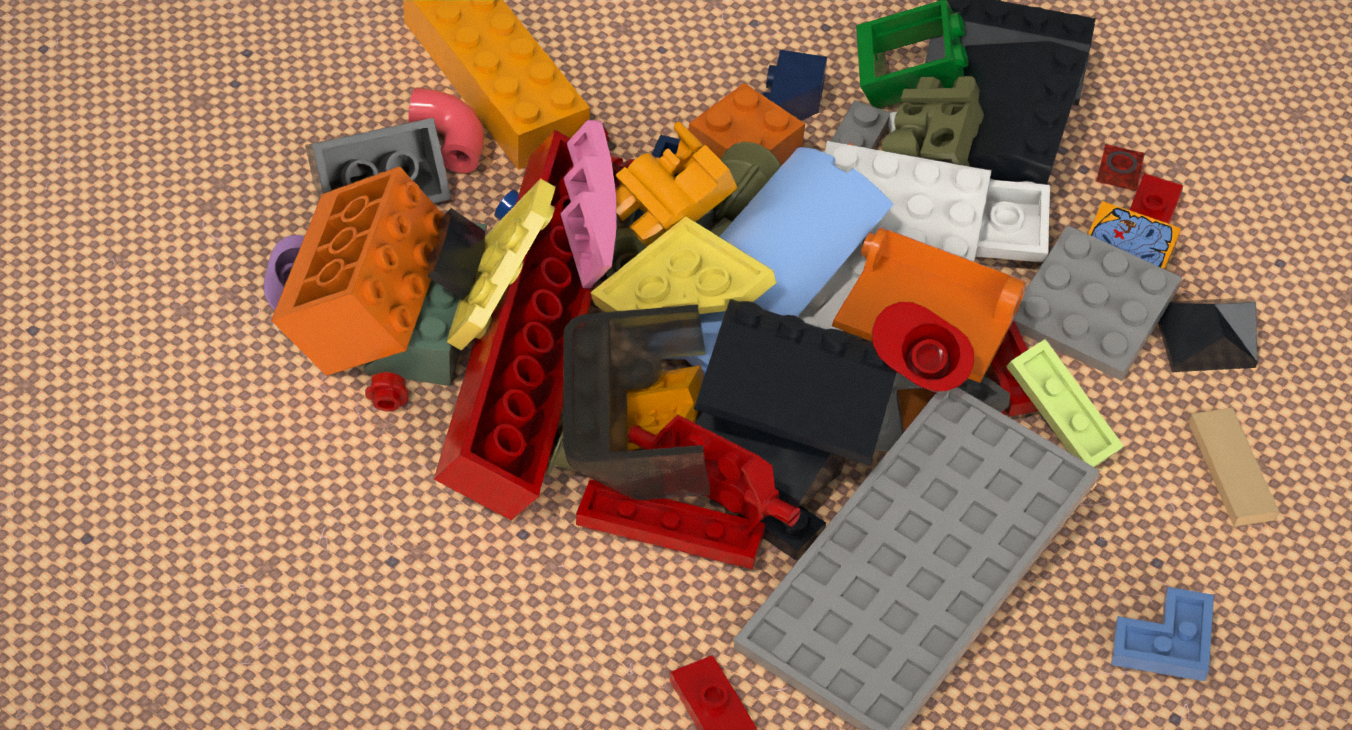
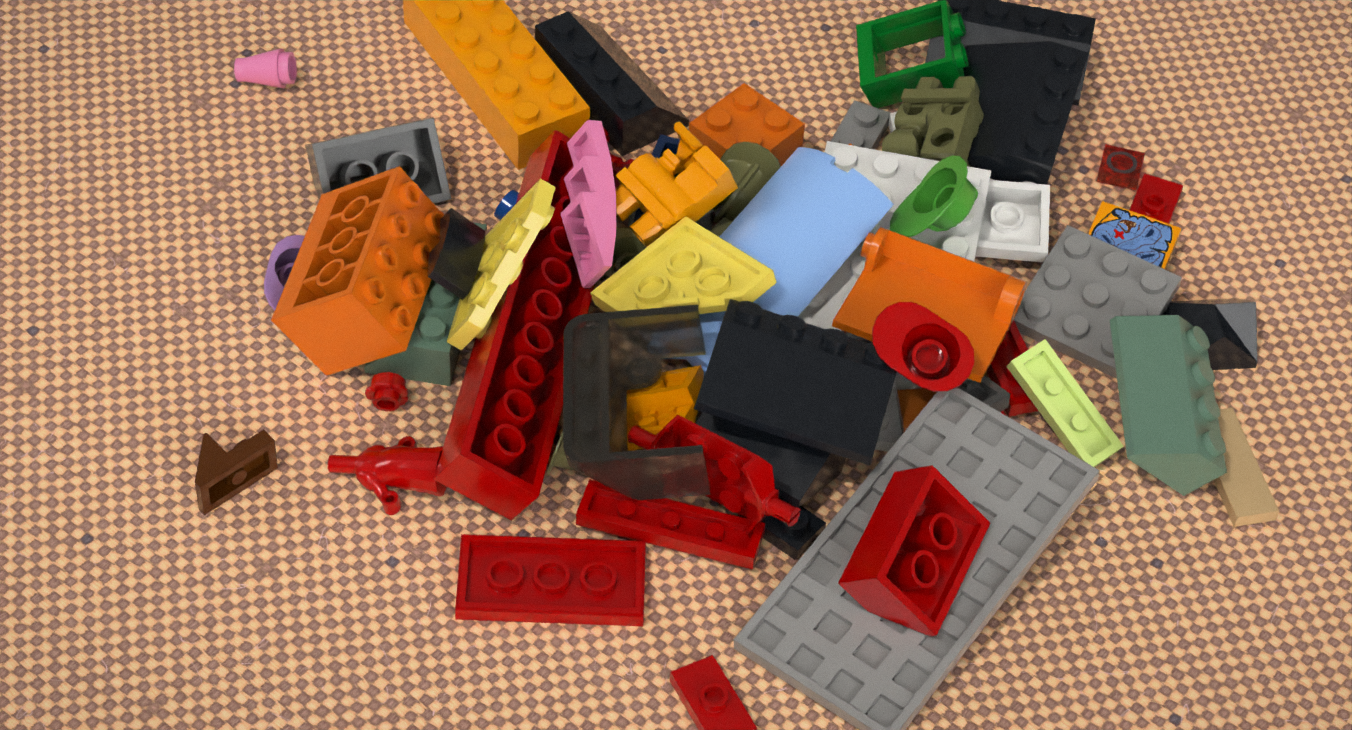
coral cylinder [408,87,484,173] -> none
dark blue slope [763,50,827,121] -> none
medium blue plate [1111,587,1214,681] -> none
none -> reddish brown slope [195,429,278,515]
none -> bright pink cone [234,48,297,89]
none -> red piece [328,436,447,515]
none -> red tile [455,534,646,627]
none -> black slope [535,11,689,156]
none -> red slope [838,465,990,636]
none -> bright green piece [890,155,978,237]
none -> sand green slope [1109,315,1227,496]

